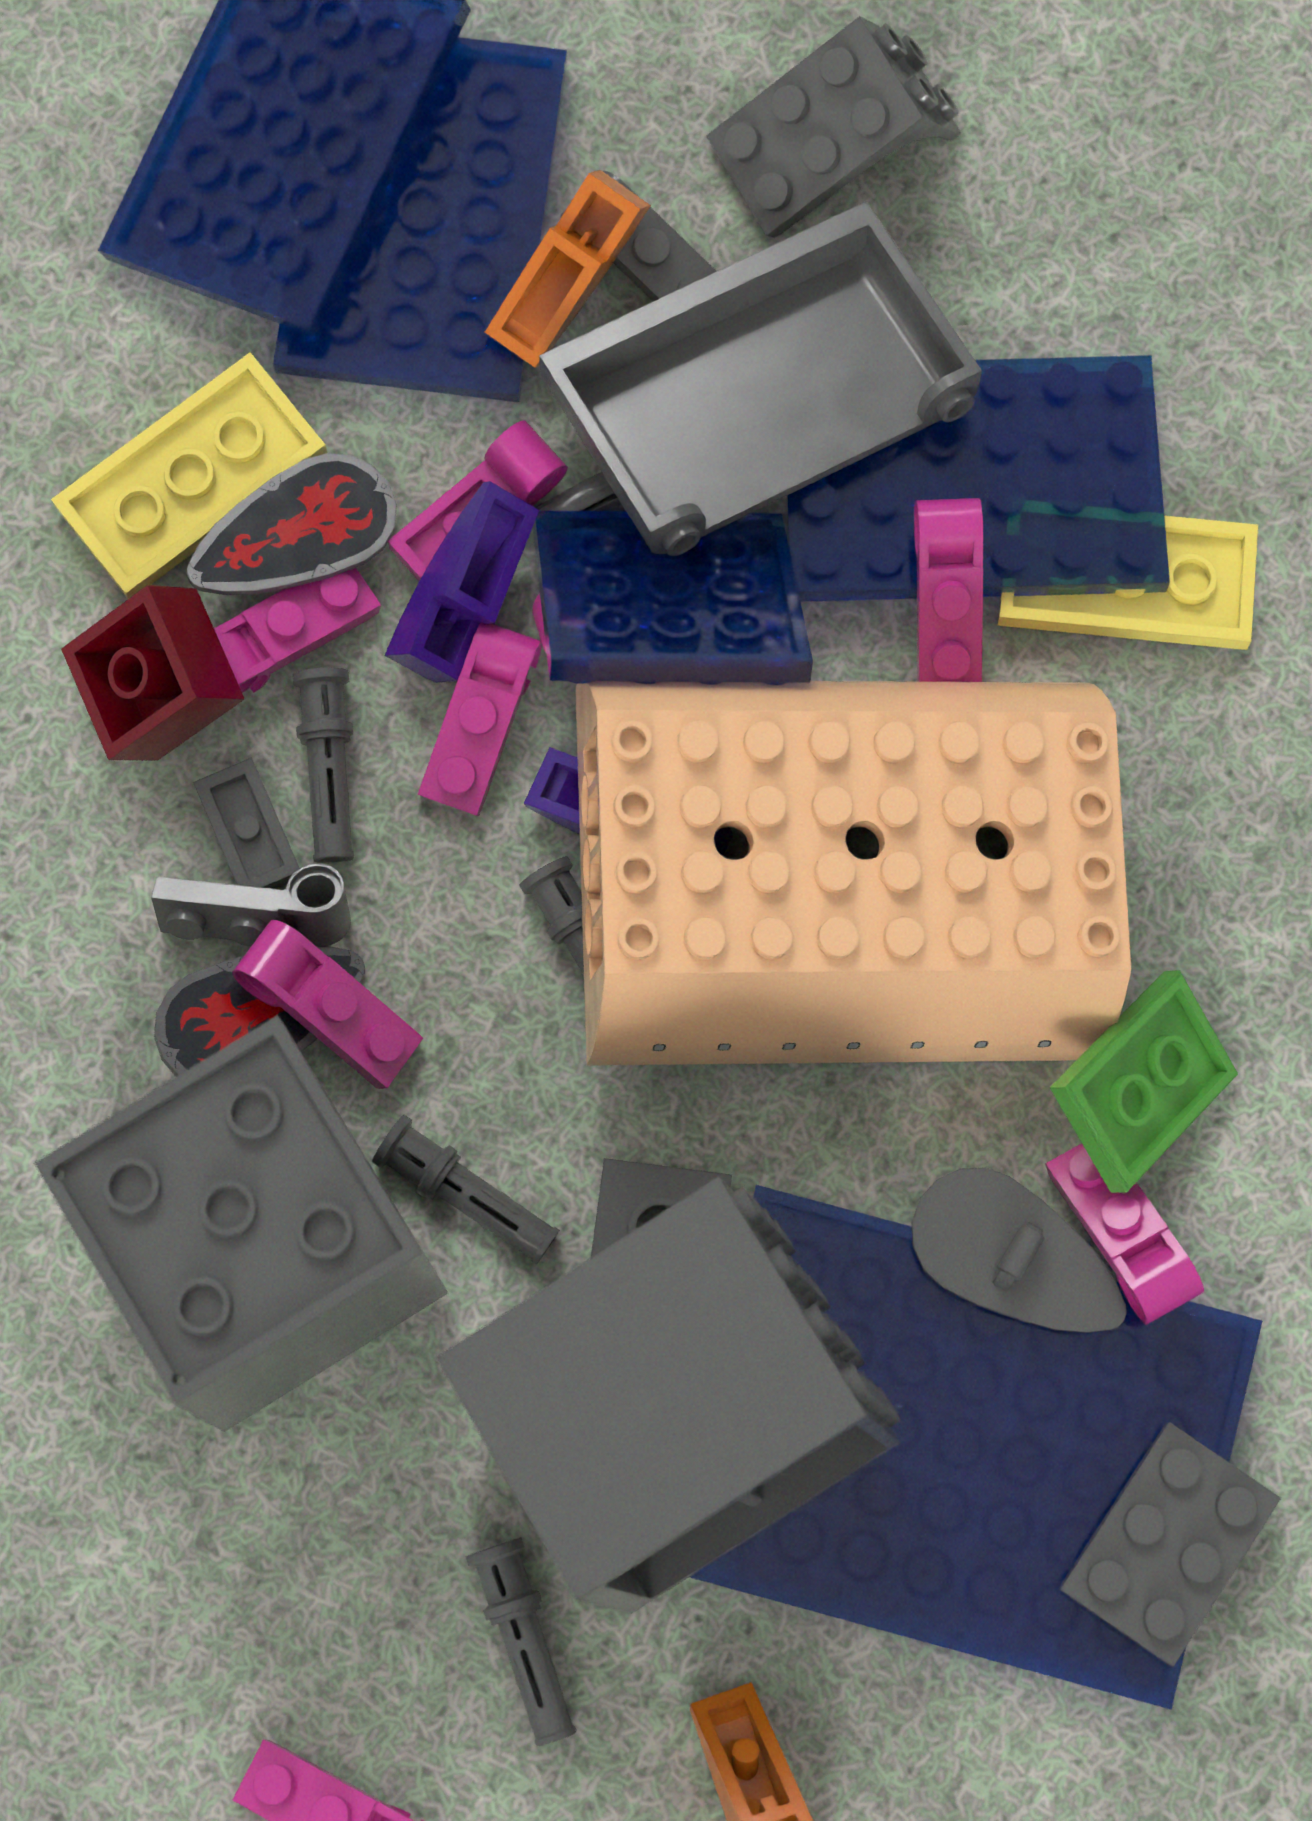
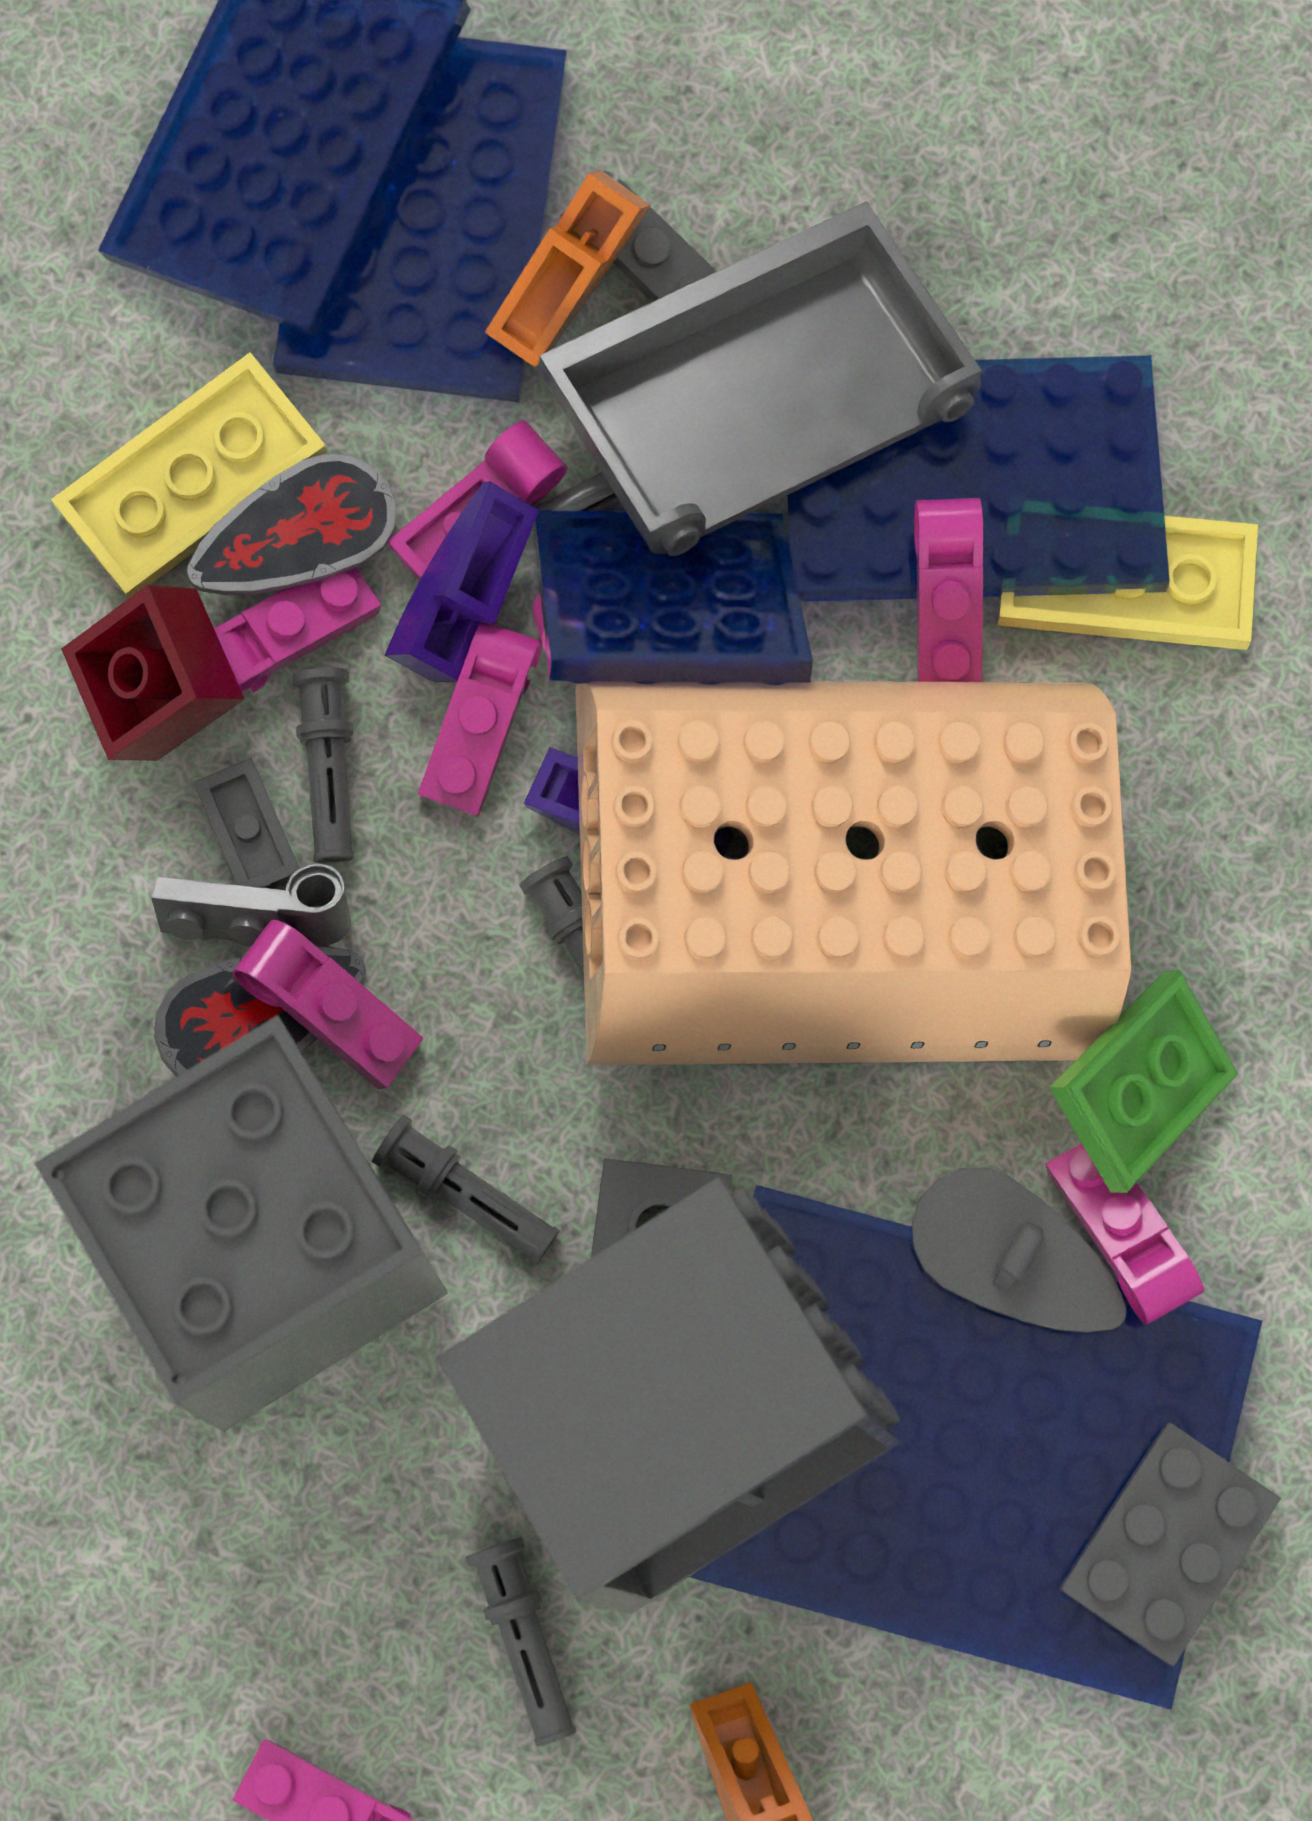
dark grey bracket [706,16,961,238] -> none

